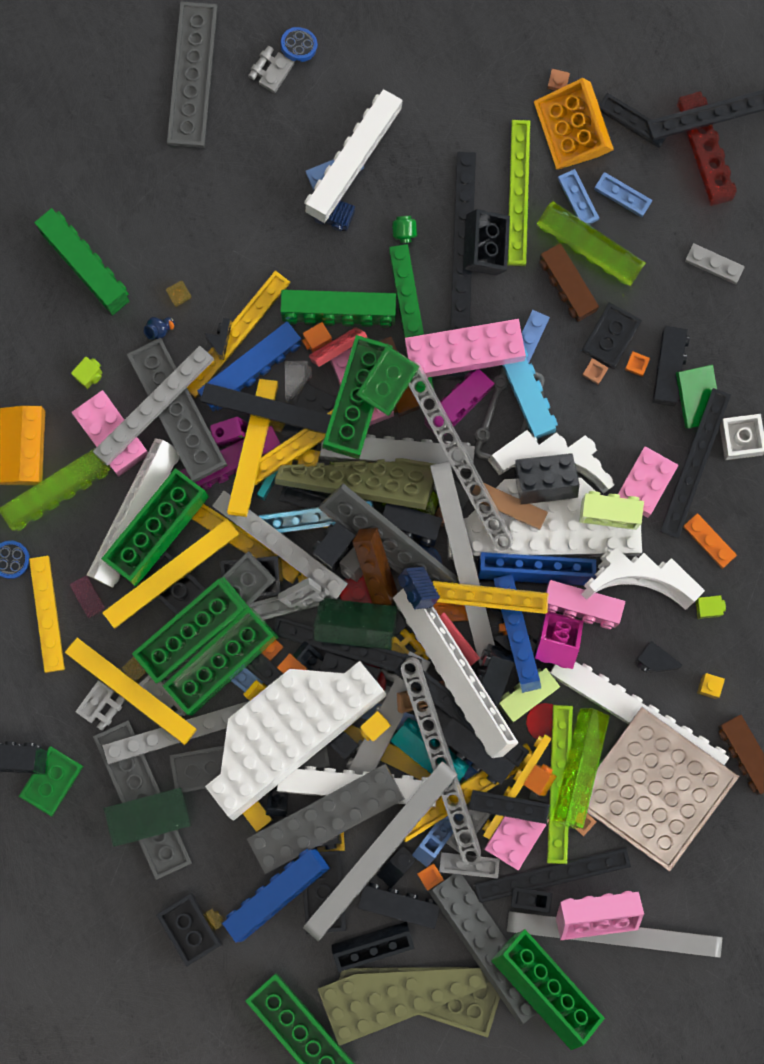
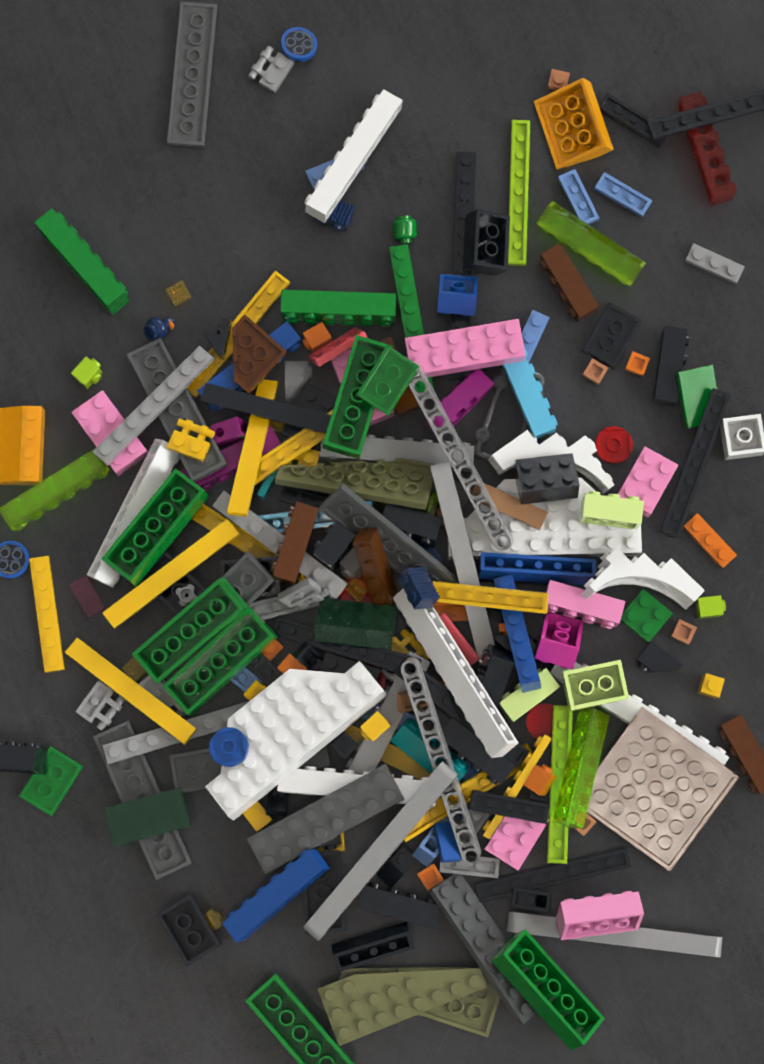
none -> yellow plate [167,418,215,462]
none -> light grey plate [176,584,197,606]
none -> blue tile [209,727,249,767]
none -> reddish brown plate [232,315,287,394]
none -> reddish brown brick [270,501,319,585]
none -> clear yellow plate [345,577,368,602]
none -> blue tile [433,822,461,863]
none -> blue slope [437,274,478,316]
none -> yellowish green brick [561,660,629,712]
none -> red tile [595,426,633,464]
none -> green plate [620,589,673,643]
none -> nougat plate [671,619,697,645]

